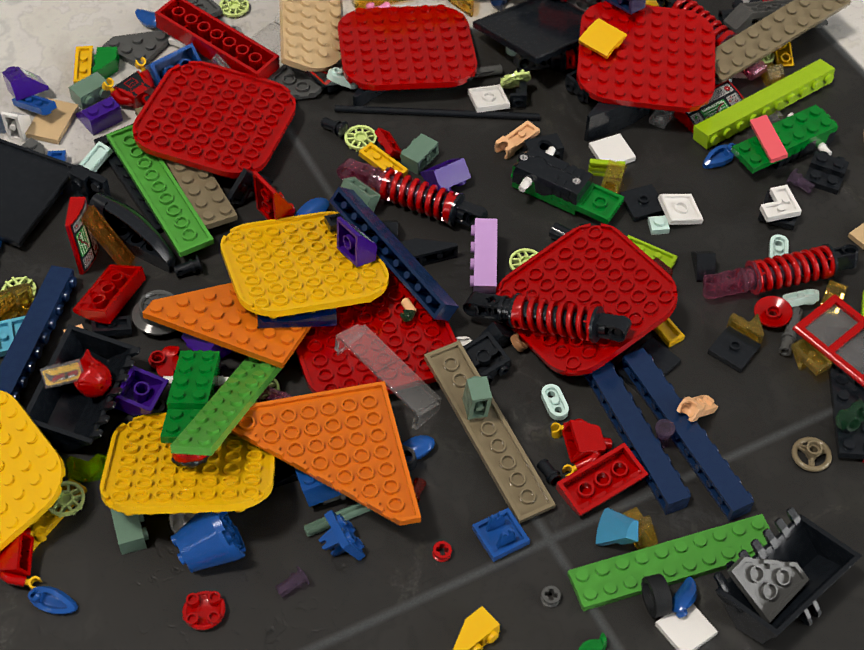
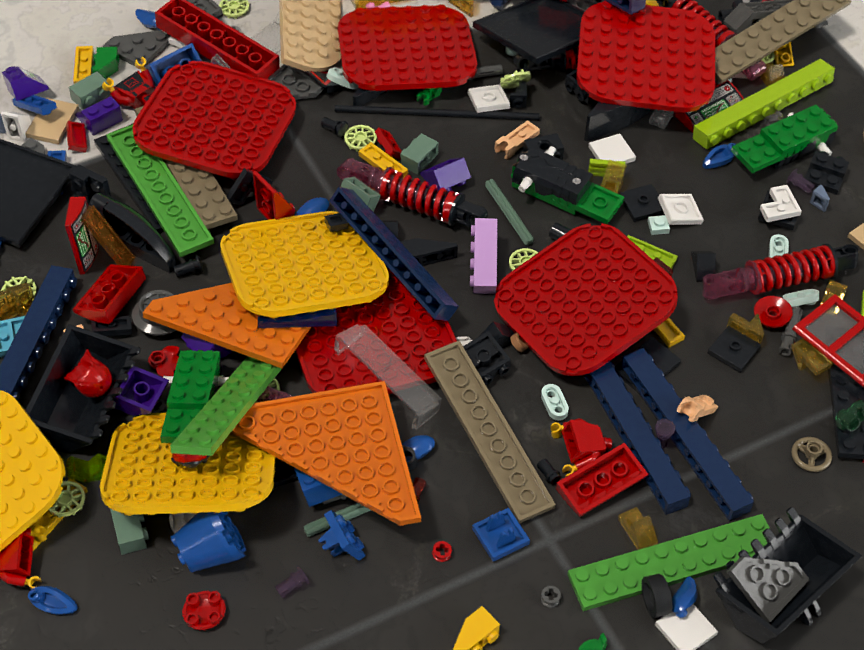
clear slope [40,359,84,389] -> none
light aqua tile [79,141,113,172] -> none
dark purple slope [337,217,377,267] -> none
arm [400,298,417,322] -> none
sand green brick [462,376,492,420] -> none
piece [463,291,632,343] -> none
yellow slope [578,18,627,59] -> none
dark azure slope [596,508,639,546] -> none
coral tile [750,115,788,163] -> none
none -> red tile [66,121,87,153]
none -> green plate [417,88,442,106]
none -> sand green axle [485,179,534,246]
none -> sand blue slope [810,185,830,212]

